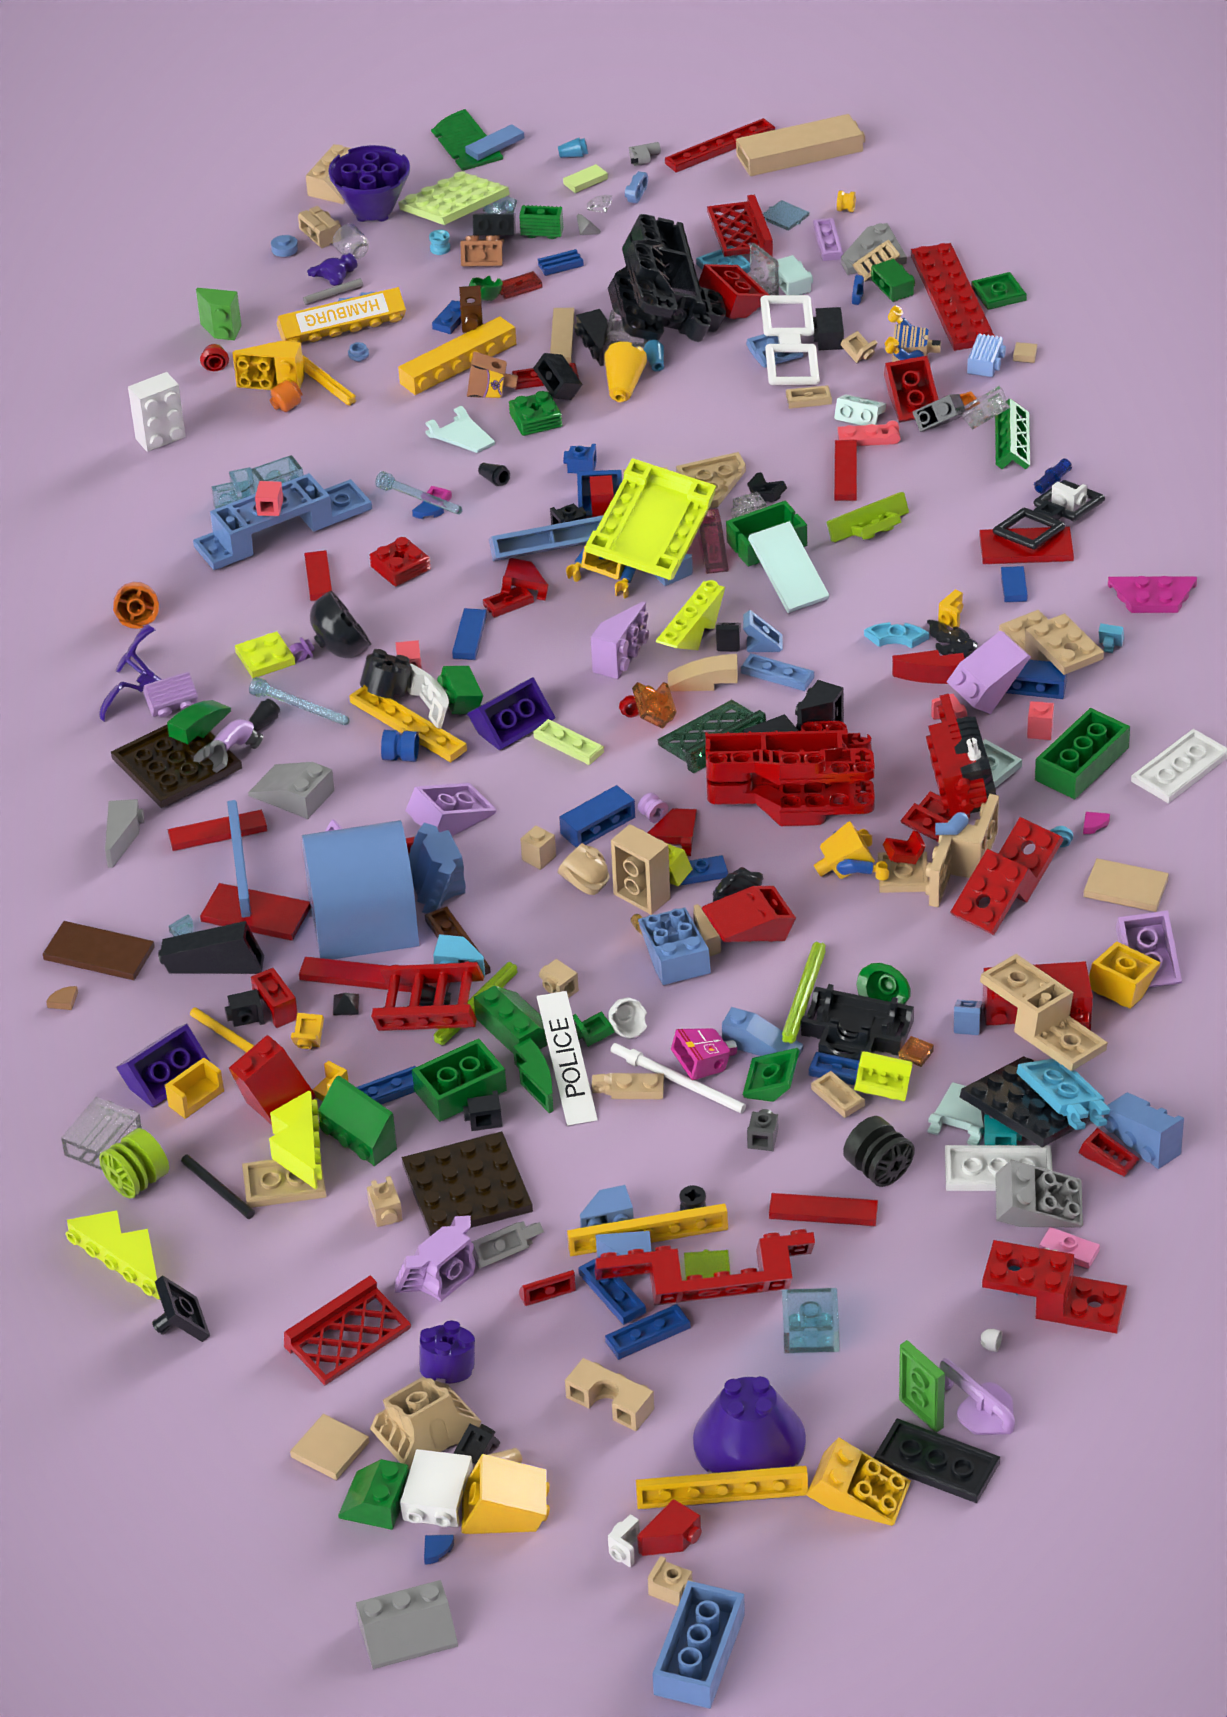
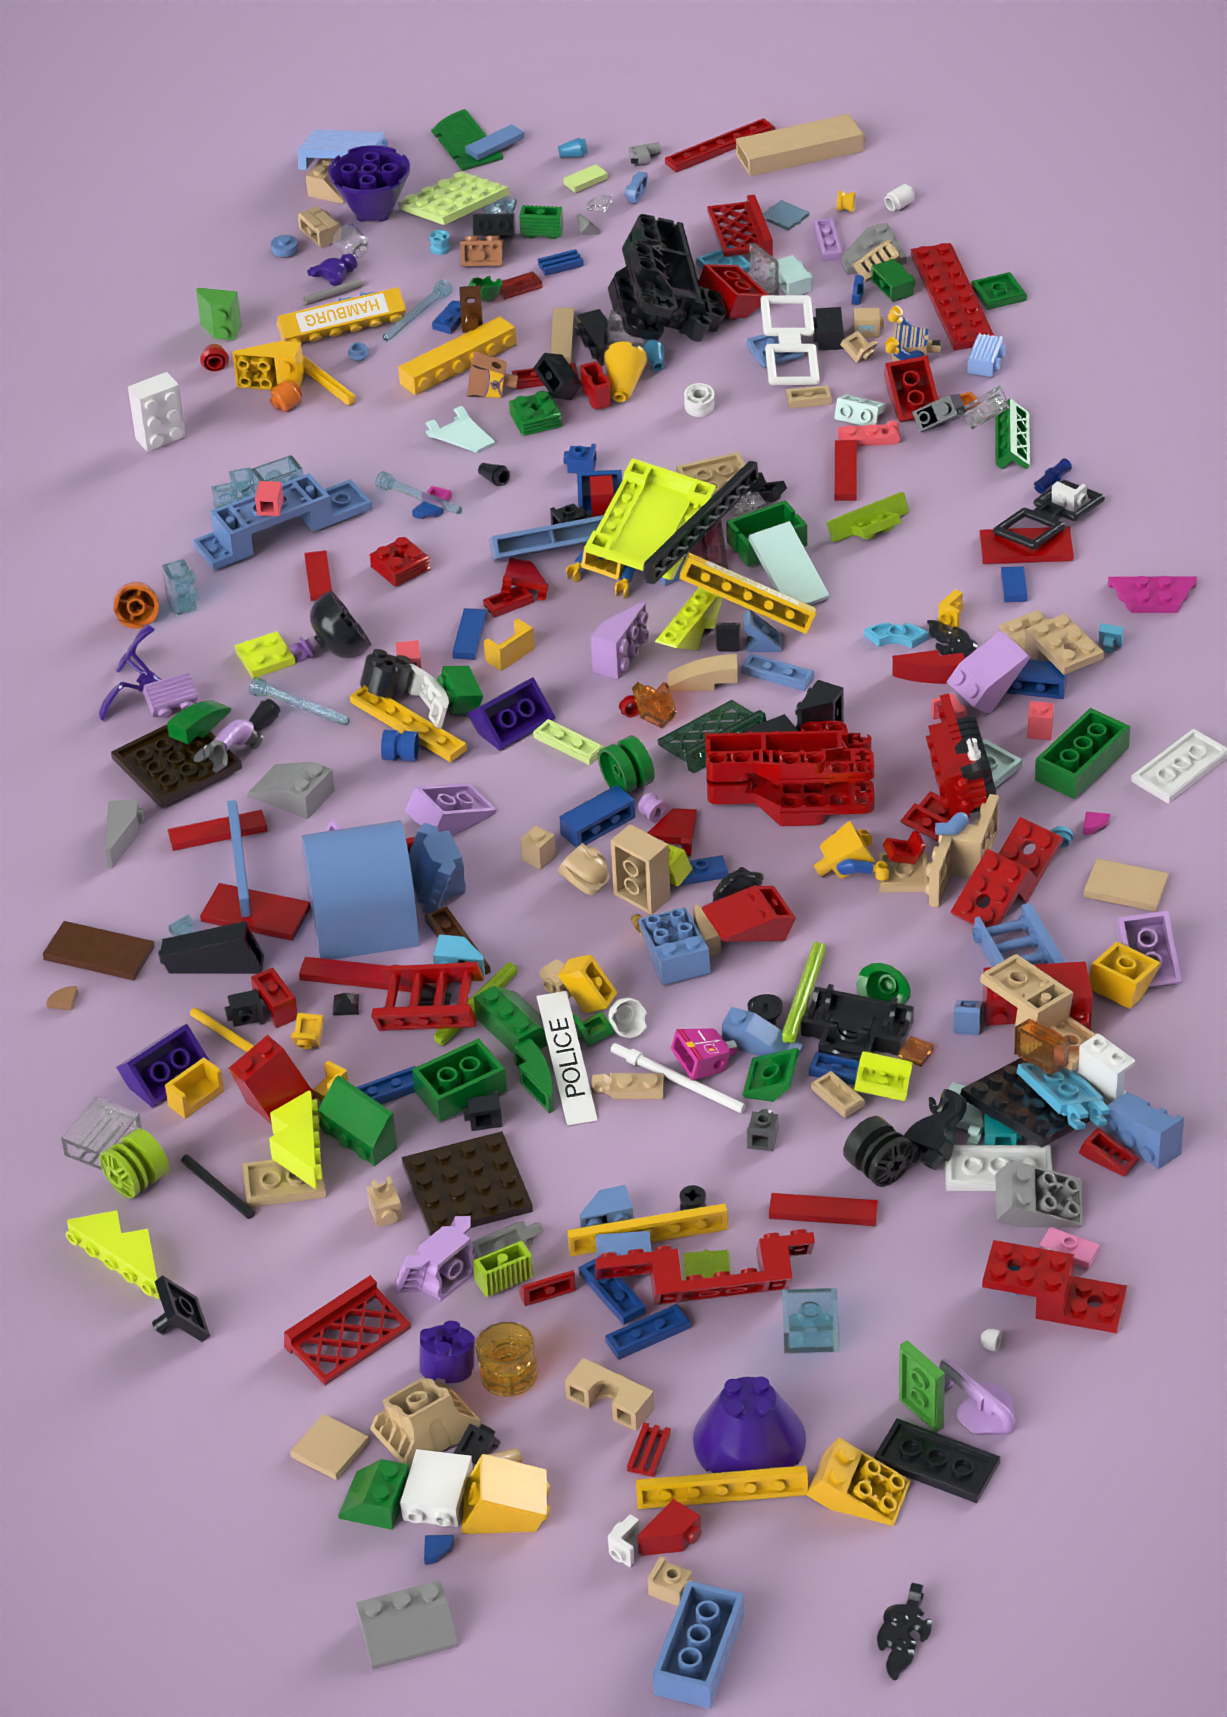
tan tile [1013,342,1037,363] -> none
none -> clear light blue brick [162,559,199,616]
none -> light blue panel [298,129,388,170]
none -> clear light blue piece [383,279,452,341]
none -> lime brick [473,1240,533,1297]
none -> clear yellow wheel [475,1322,538,1397]
none -> yellow panel [484,619,534,671]
none -> yellow brick [558,954,618,1013]
none -> red brick [580,361,611,409]
none -> green wheel [598,735,655,794]
none -> red tile [627,1422,671,1477]
none -> black plate [643,461,759,584]
none -> yellow brick [680,553,816,634]
none -> white wheel [684,383,715,417]
none -> black piece [747,994,783,1026]
none -> tan brick [854,308,884,338]
none -> black piece [877,1583,932,1680]
none -> white brick [884,184,915,211]
none -> black hips [904,1089,967,1170]
none -> medium blue fence [972,903,1066,967]
none -> clear orange brick [1014,1019,1070,1074]
none -> white panel [1078,1034,1135,1105]

